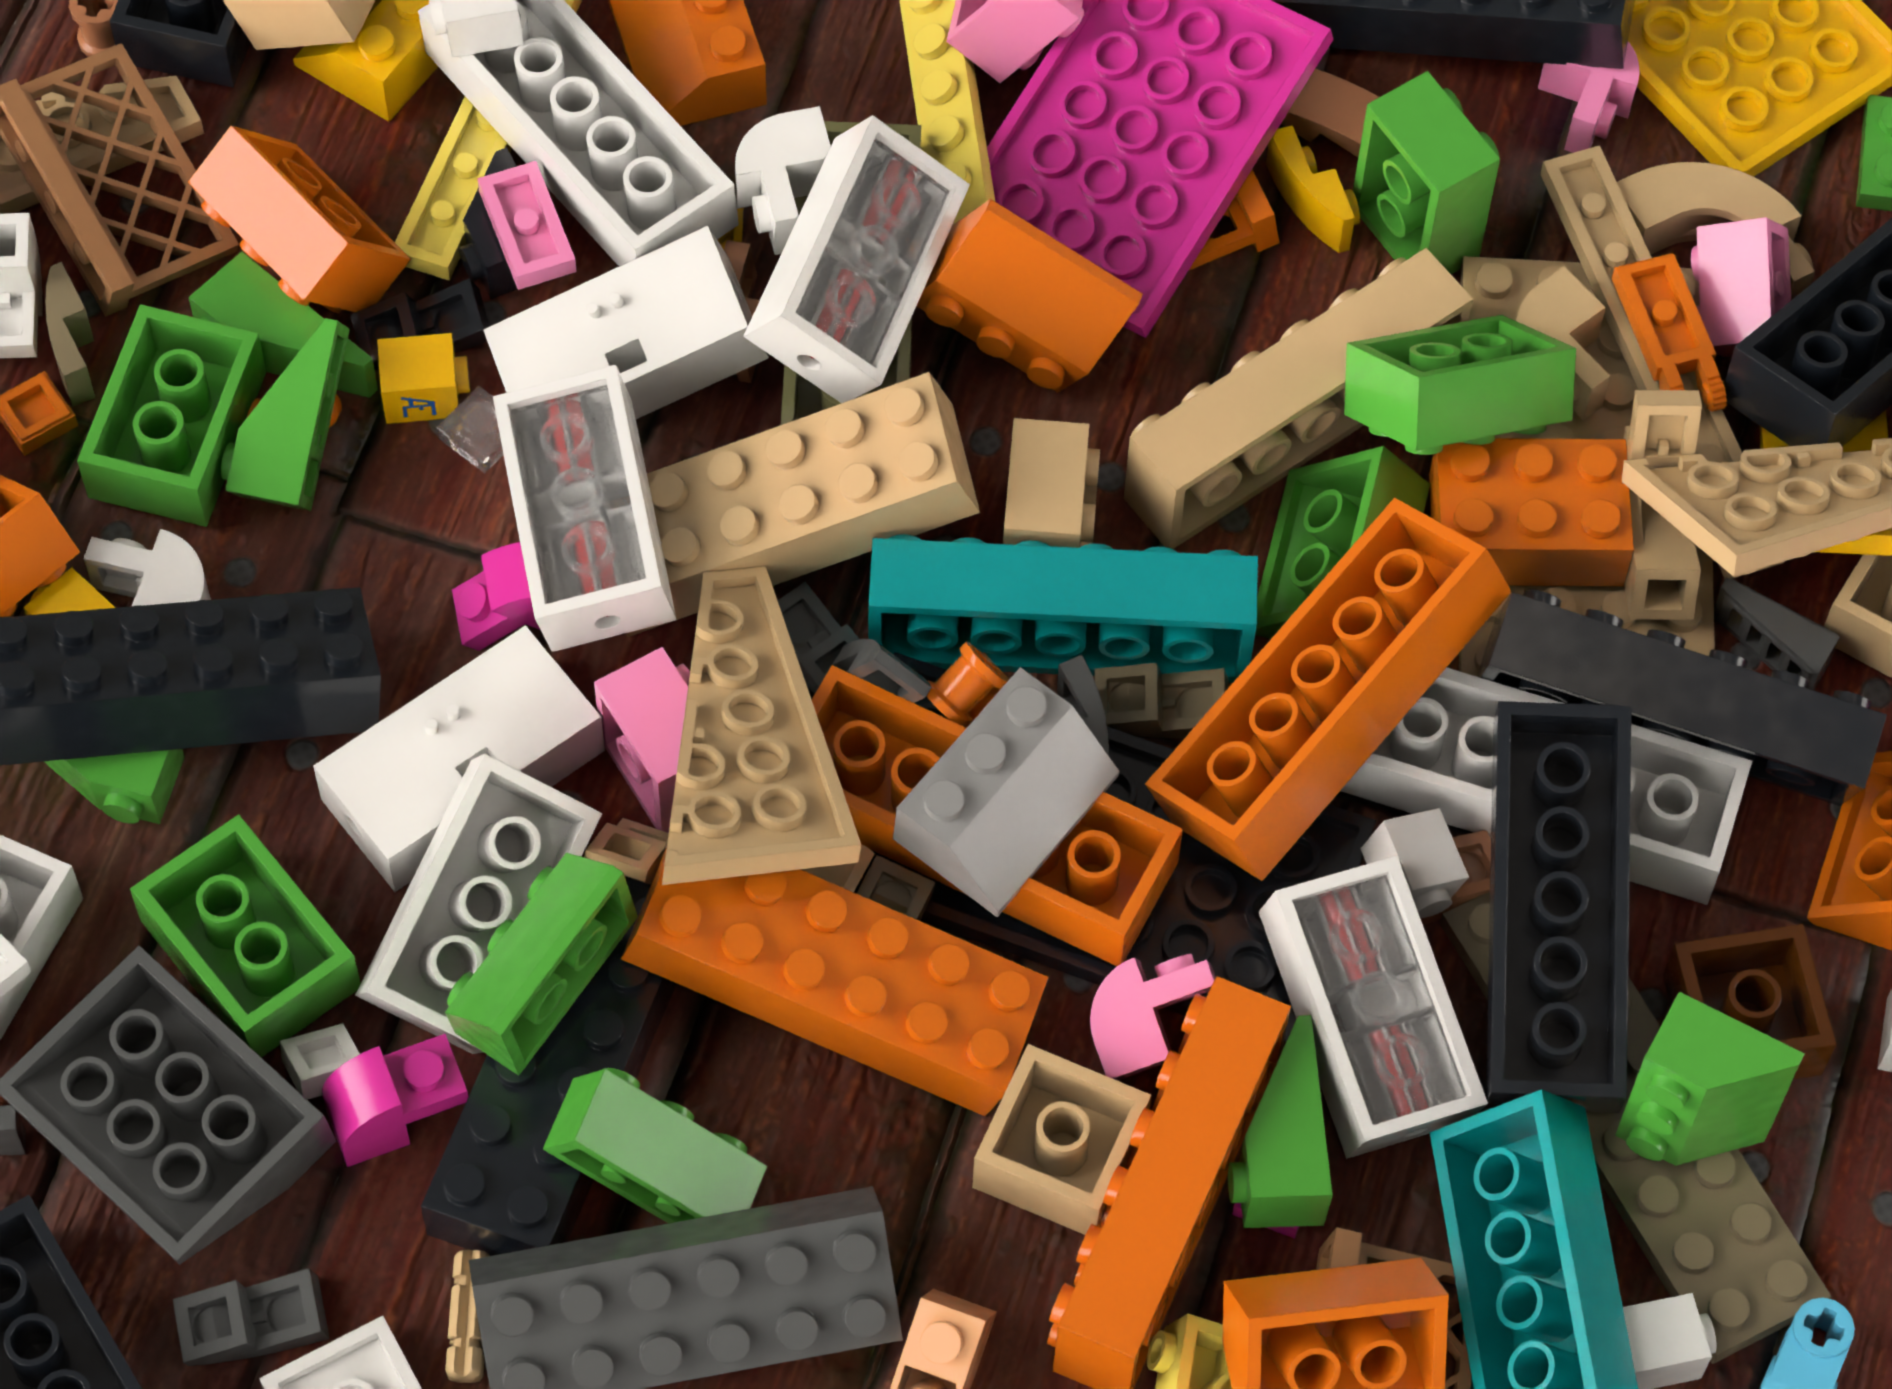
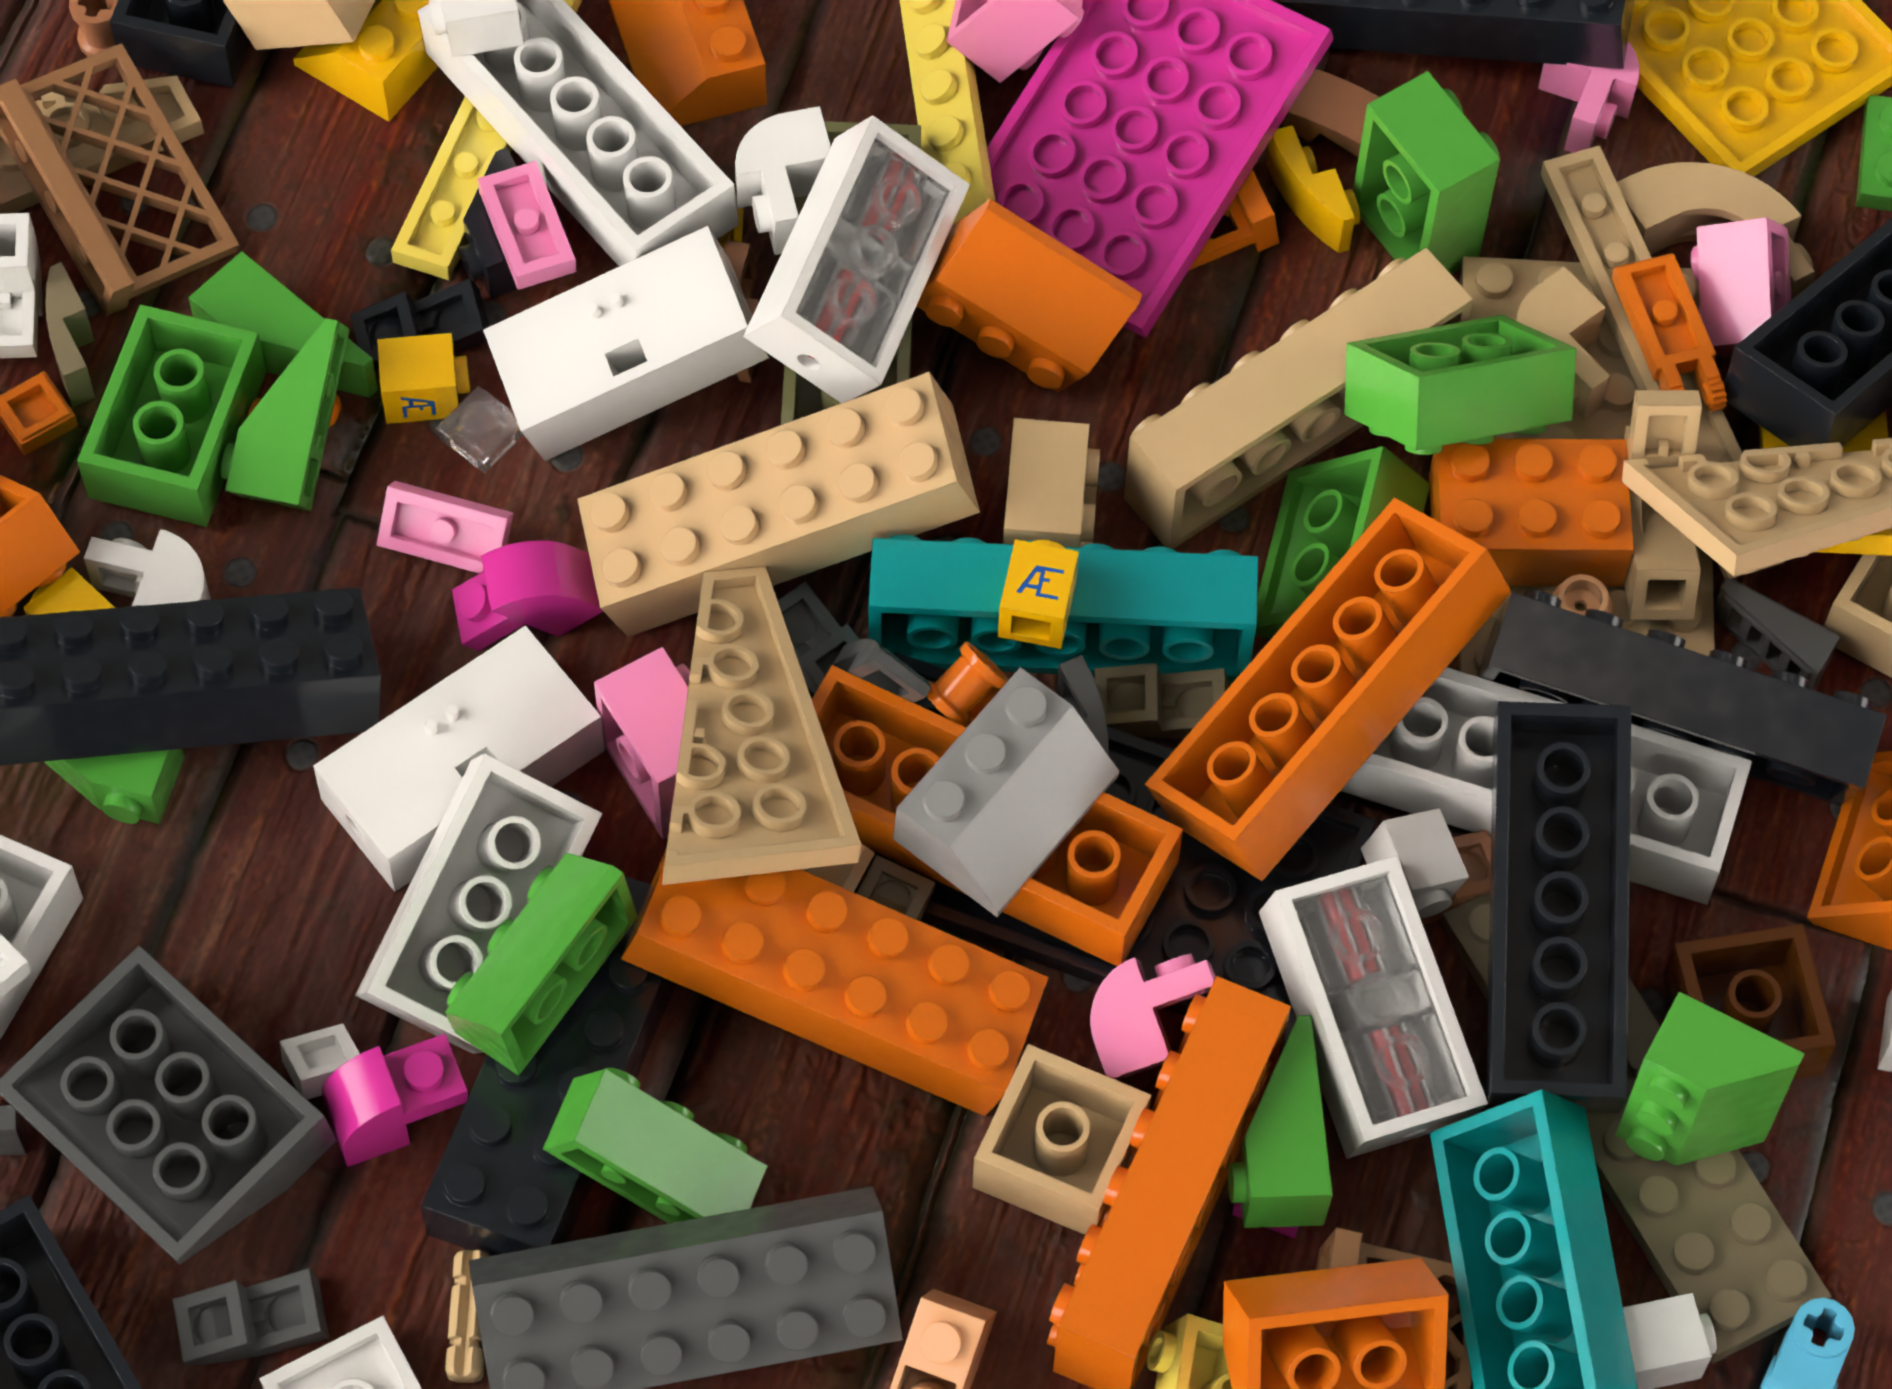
bright green brick [130,814,361,1058] -> none
brick [188,125,411,313] -> none
brick [493,365,677,652] -> none
tan slope [584,818,669,884] -> none
none -> bright pink plate [376,481,514,573]
none -> yellow brick [998,539,1079,649]
none -> light nougat plate [1551,574,1613,616]

